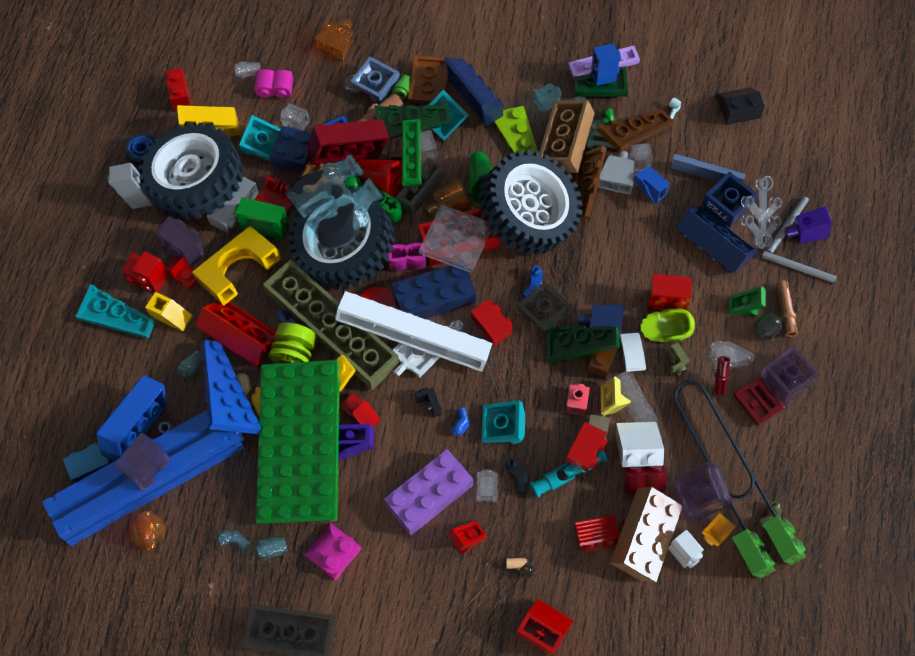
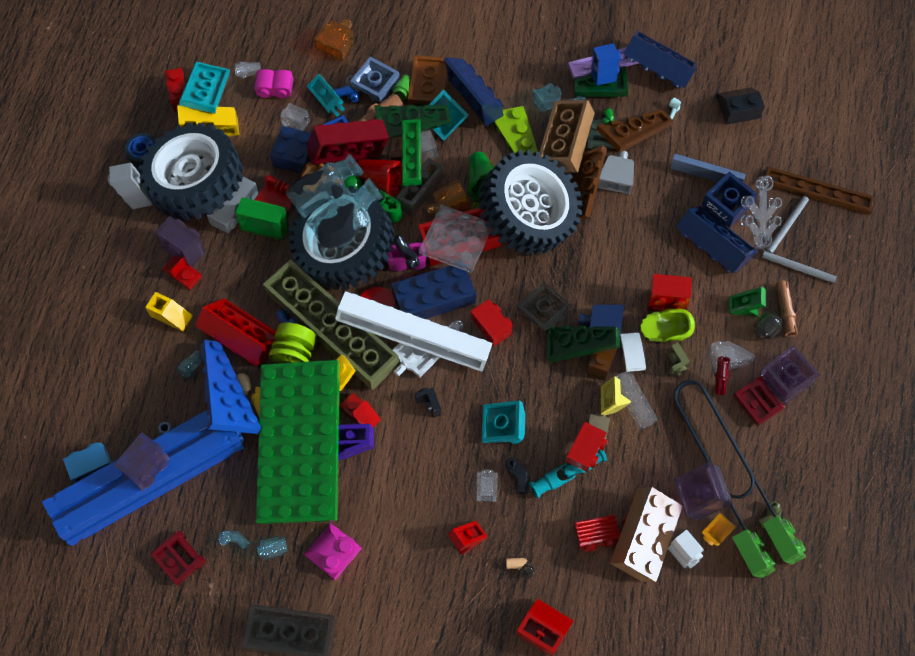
teal wing [76,284,155,339] -> none
blue brick [96,375,167,461] -> none
red brick [121,251,169,293] -> none
clear orange plant [127,511,167,551] -> none
yellow arch [192,226,282,306] -> none
teal slope [238,115,281,161] -> none
medium lavender brick [384,449,473,536] -> none
blue arm [450,408,469,436] -> none
blue arm [521,265,543,301] -> none
coral brick [566,384,590,416] -> none
white brick [616,422,664,467] -> none
dark red brick [623,463,667,495] -> none
clear brick [629,143,653,172] -> none
blue piece [634,166,670,205] -> none
dark purple torso [785,206,832,243] -> none
none -> dark red plate [150,531,206,586]
none -> teal tile [179,62,230,114]
none -> teal hinge [307,74,345,117]
none -> blue arm [334,86,360,102]
none -> black arm [393,234,420,269]
none -> dark blue slope [623,30,697,88]
none -> reddish brown tile [762,166,875,215]

